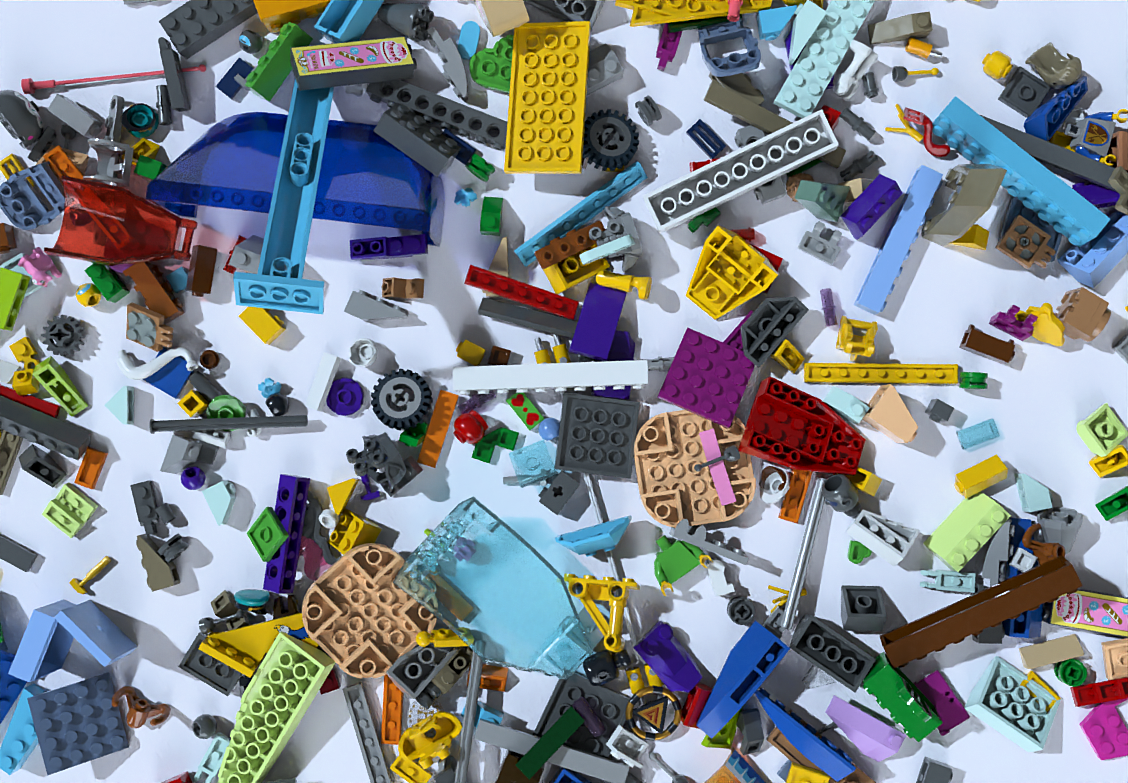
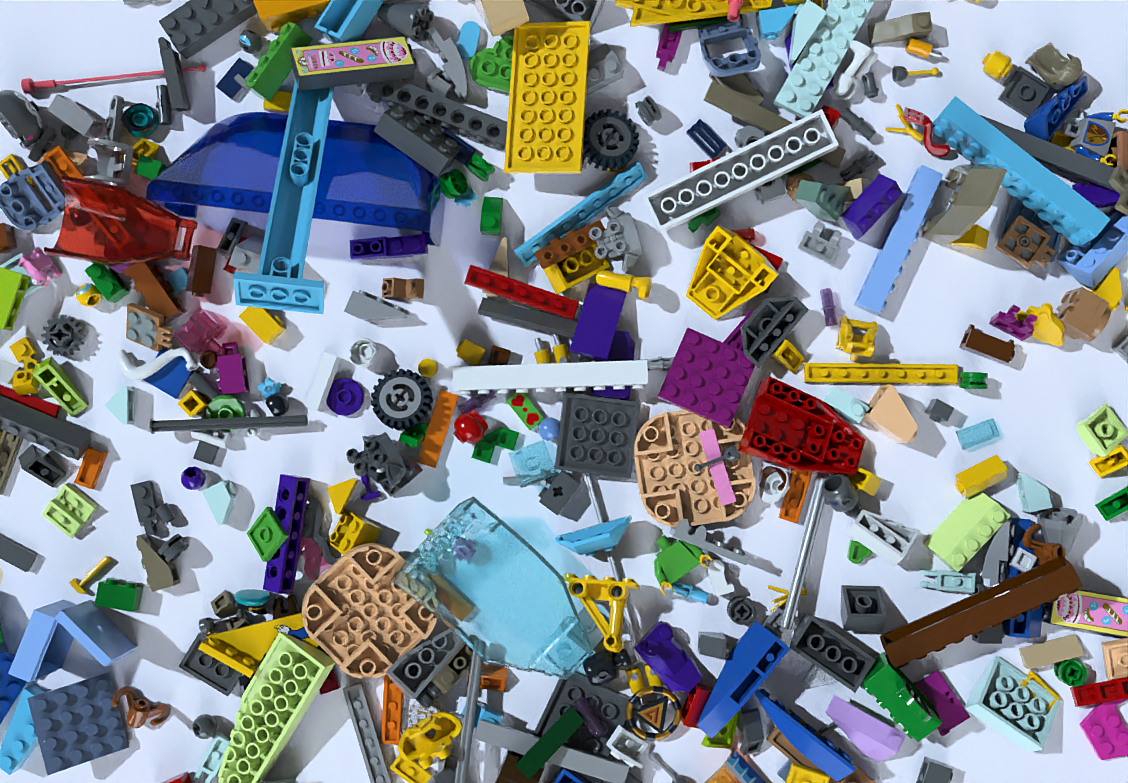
light grey slope [160,434,202,474] -> none
white tile [319,509,340,528] -> none
yellow plate [416,628,474,647] -> none
light aqua beam [579,234,635,265] -> none
none -> green brick [94,578,144,612]
none -> clear pink brick [172,308,227,354]
none -> magenta brick [215,341,250,395]
none -> dark grey slope [216,217,248,257]
none -> yellow tile [263,91,292,113]
none -> yellow tile [418,358,438,378]
none -> light grey tile [426,68,451,98]
none -> green wheel [439,169,468,199]
none -> medium azure axle [670,581,709,604]
none -> dark grey slope [698,632,729,659]
none -> yellow slope [1090,267,1123,312]

